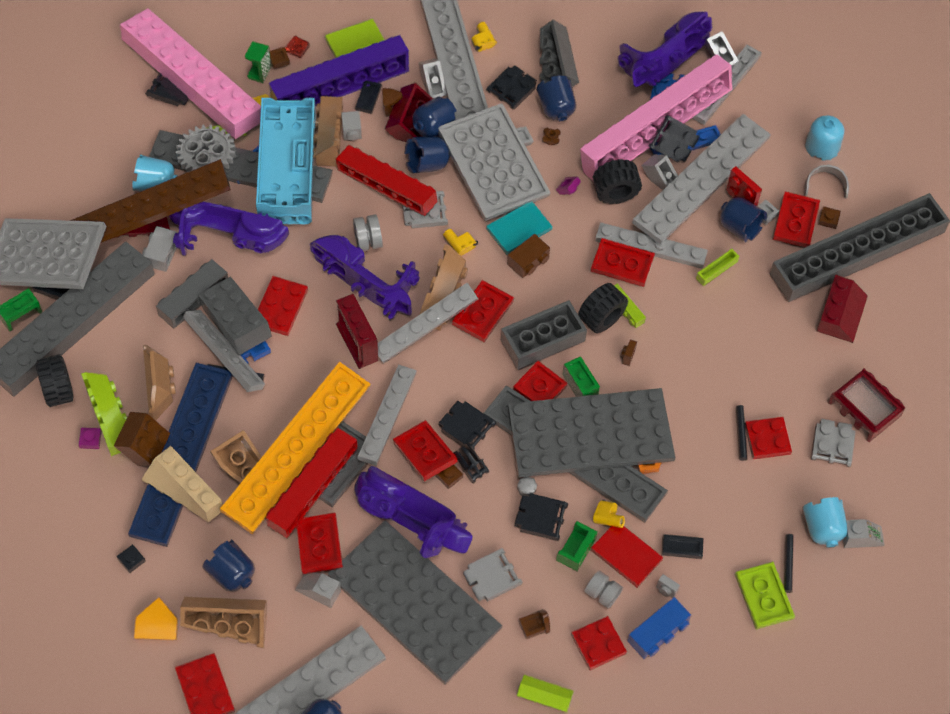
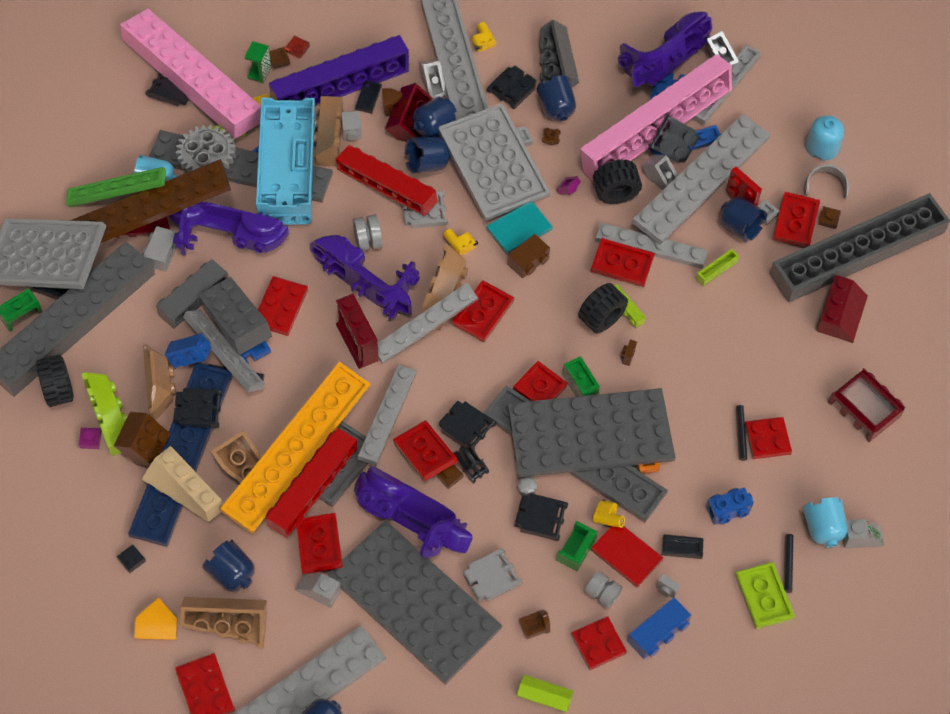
lime tile [325,19,385,58] -> none
dark grey brick [500,300,587,370] -> none
light grey plate [811,419,856,467] -> none
none -> bright green tile [66,167,166,207]
none -> blue brick [165,333,212,368]
none -> black plate [173,388,223,428]
none -> blue brick [706,487,754,525]

